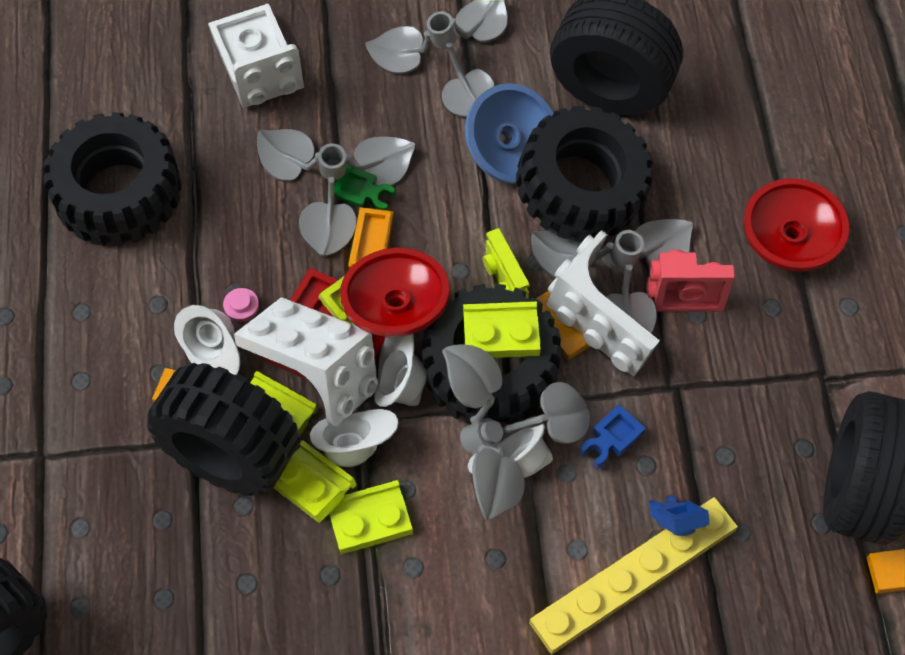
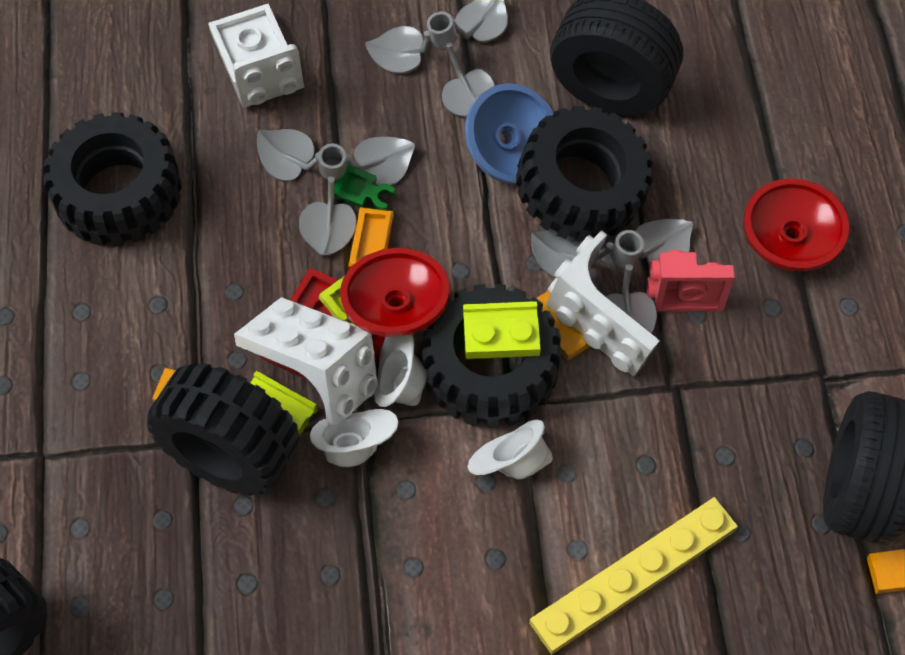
white piece [174,305,240,375] -> none
bright pink plate [223,288,259,322] -> none
neon yellow plate [274,440,357,523] -> none
neon yellow plate [329,480,413,555] -> none
light grey plant [442,345,590,520] -> none
neon yellow plate [482,228,530,299] -> none
blue plate [580,404,646,470] -> none
blue plate [649,495,710,536] -> none

